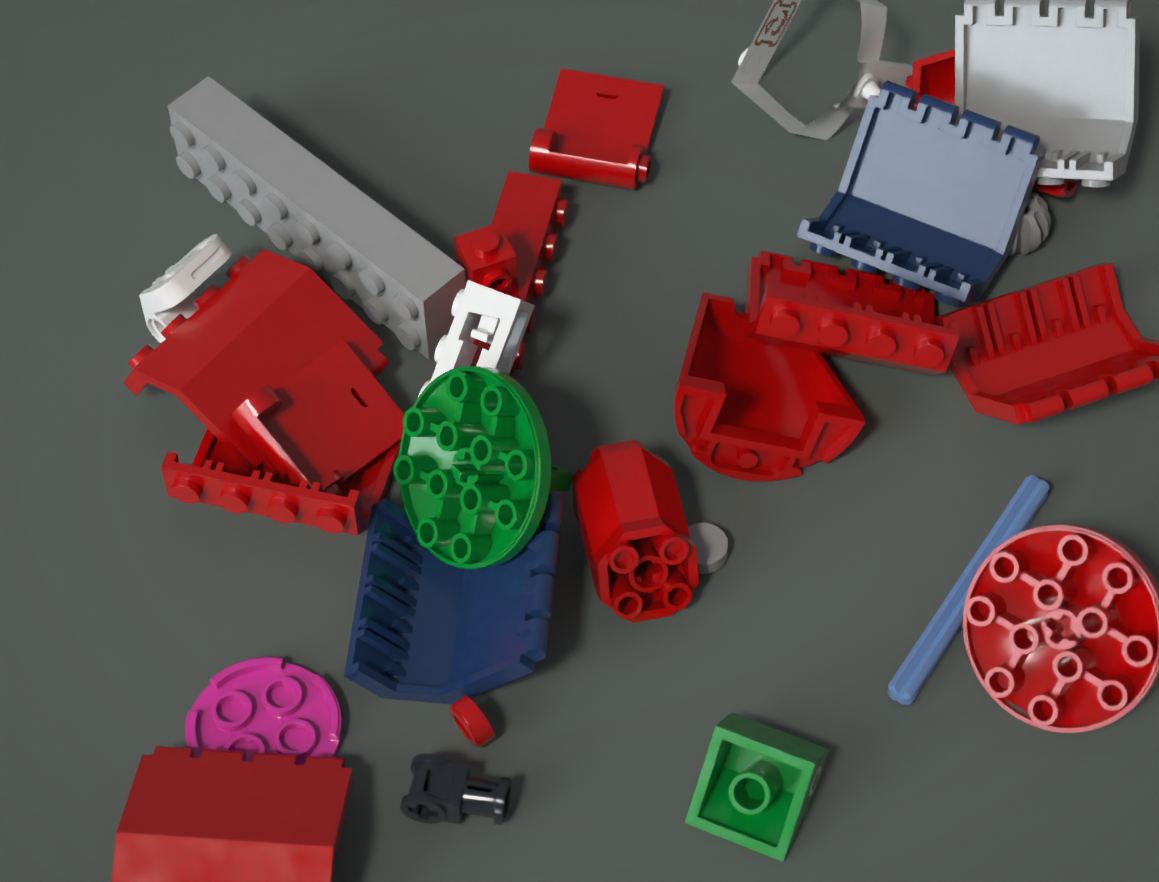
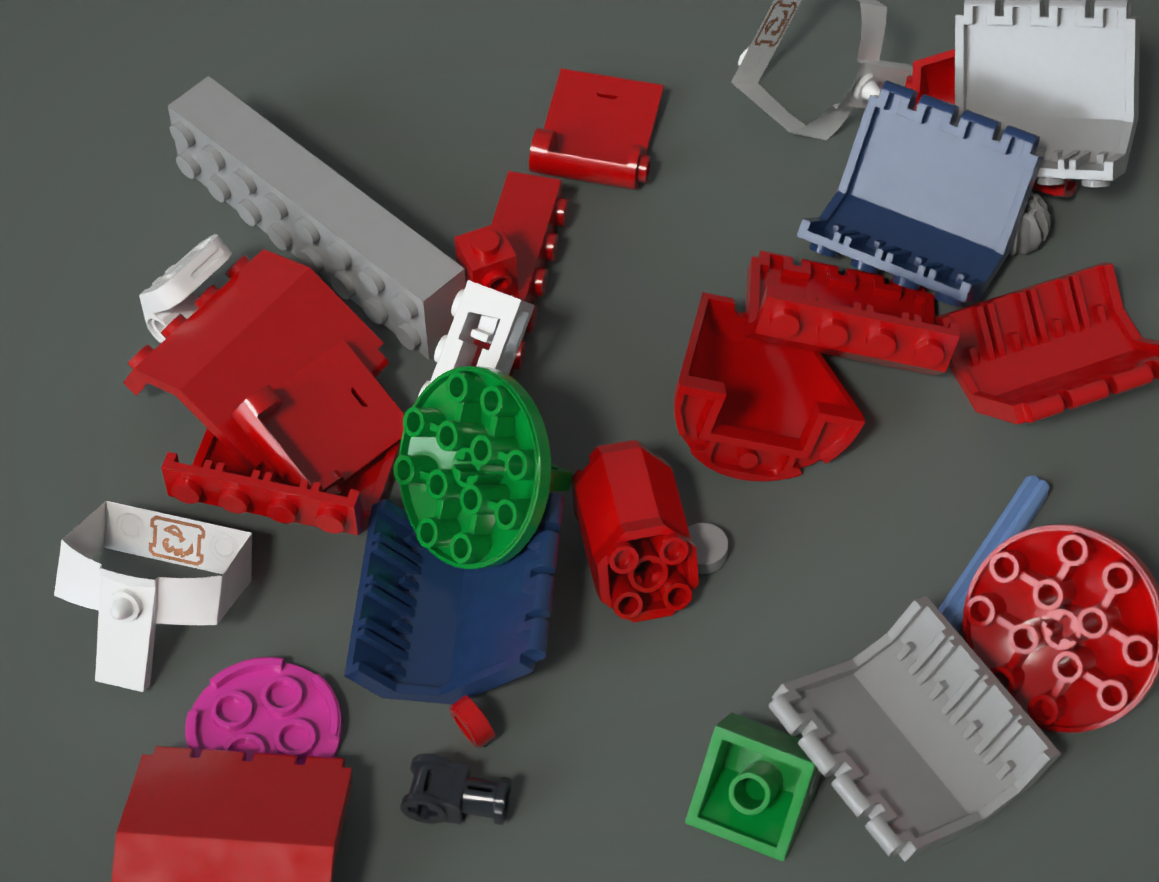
none -> white piece [54,501,252,692]
none -> light grey hinge [768,596,1061,862]

